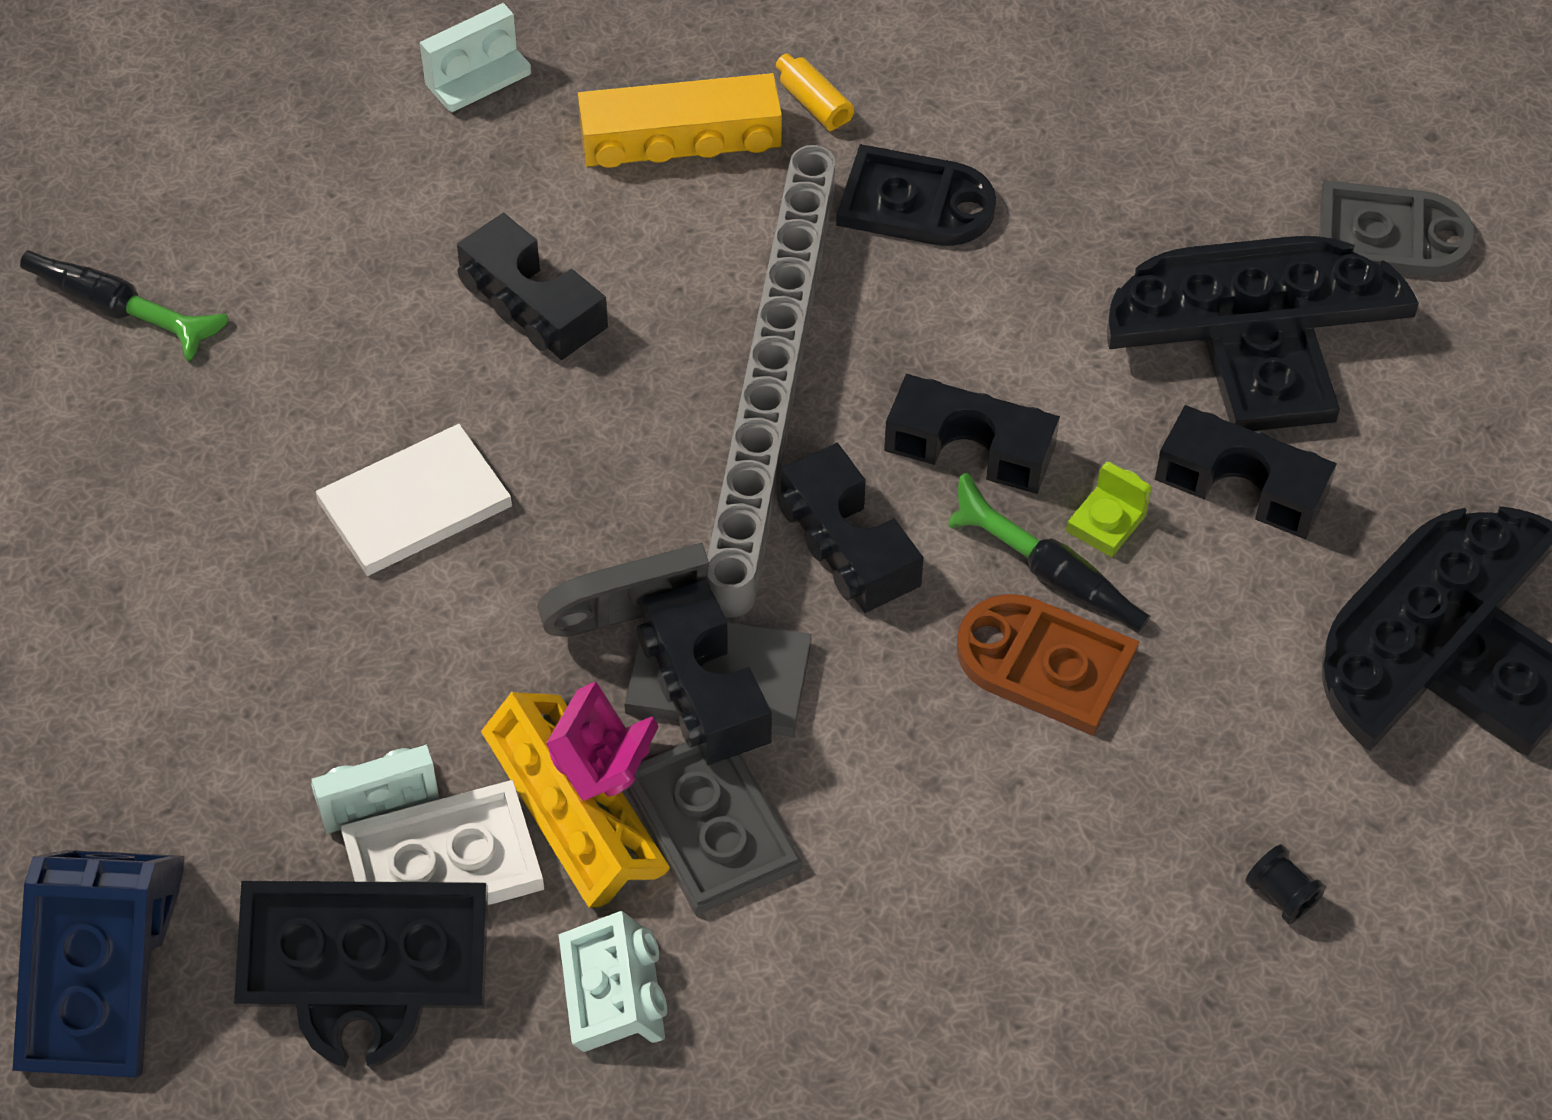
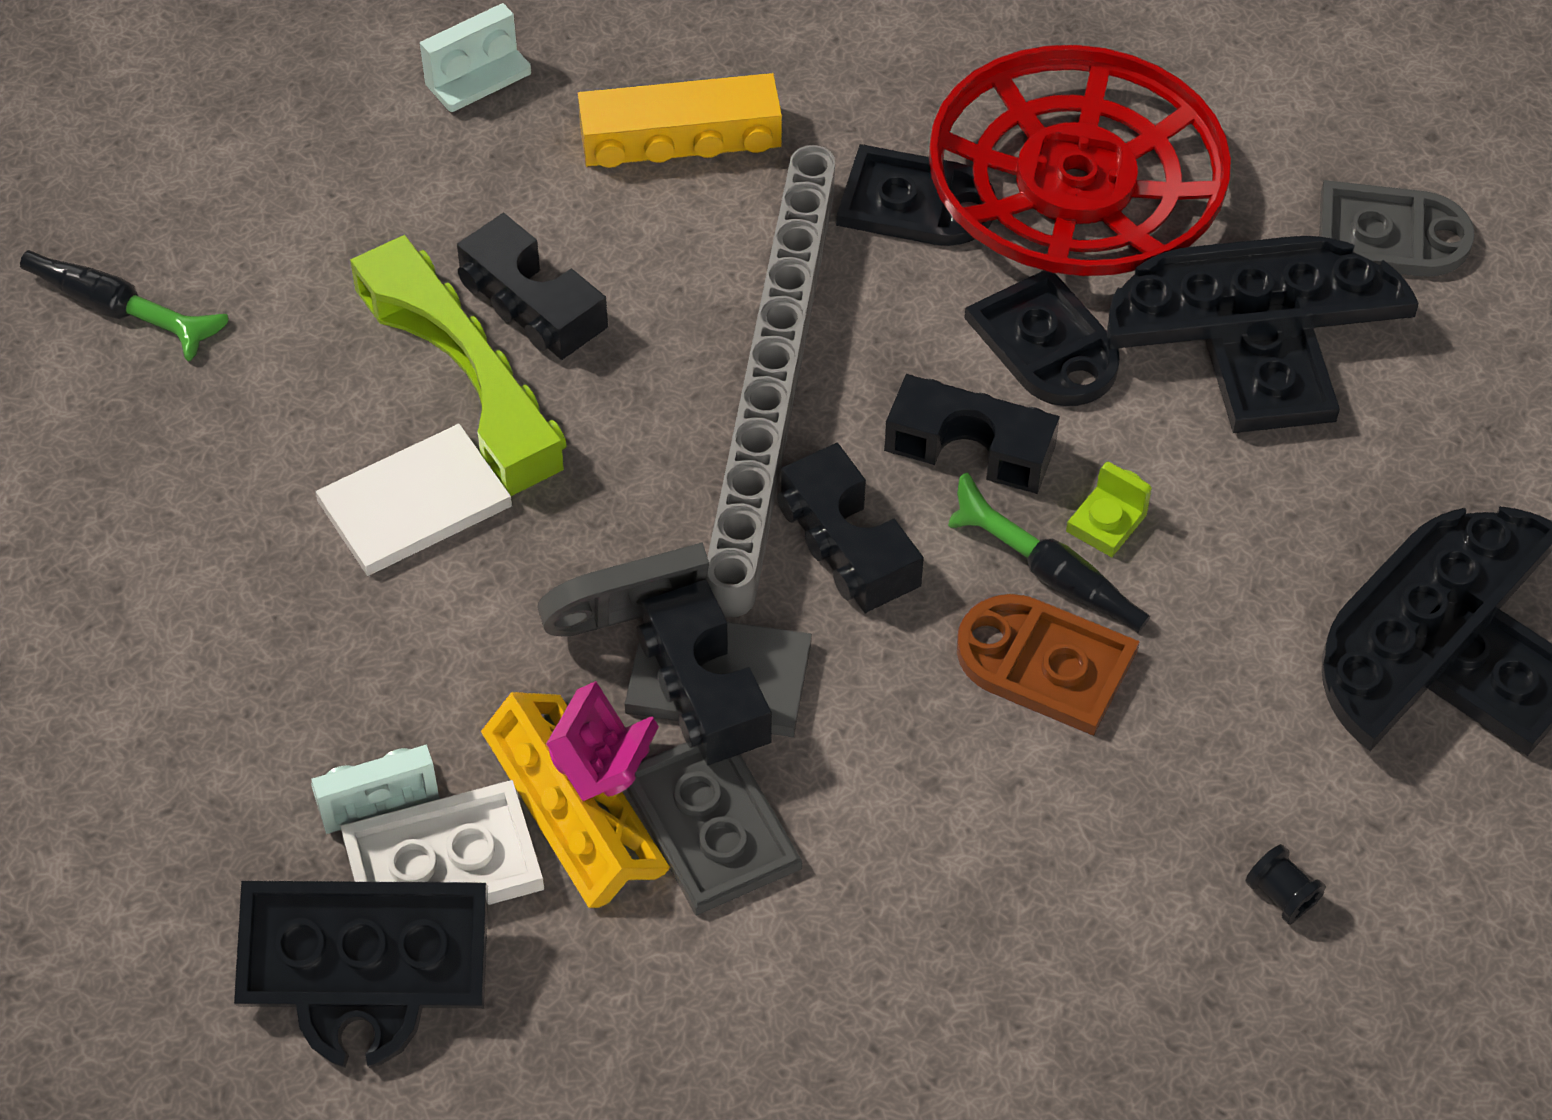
dark blue bracket [12,850,184,1078] -> none
light aqua bracket [558,911,667,1052] -> none
yellow cylinder [776,53,854,132] -> none
black arch [1155,405,1337,539] -> none
none -> lime arch [350,235,567,496]
none -> red dish [929,45,1231,276]
none -> black tile [964,270,1120,406]

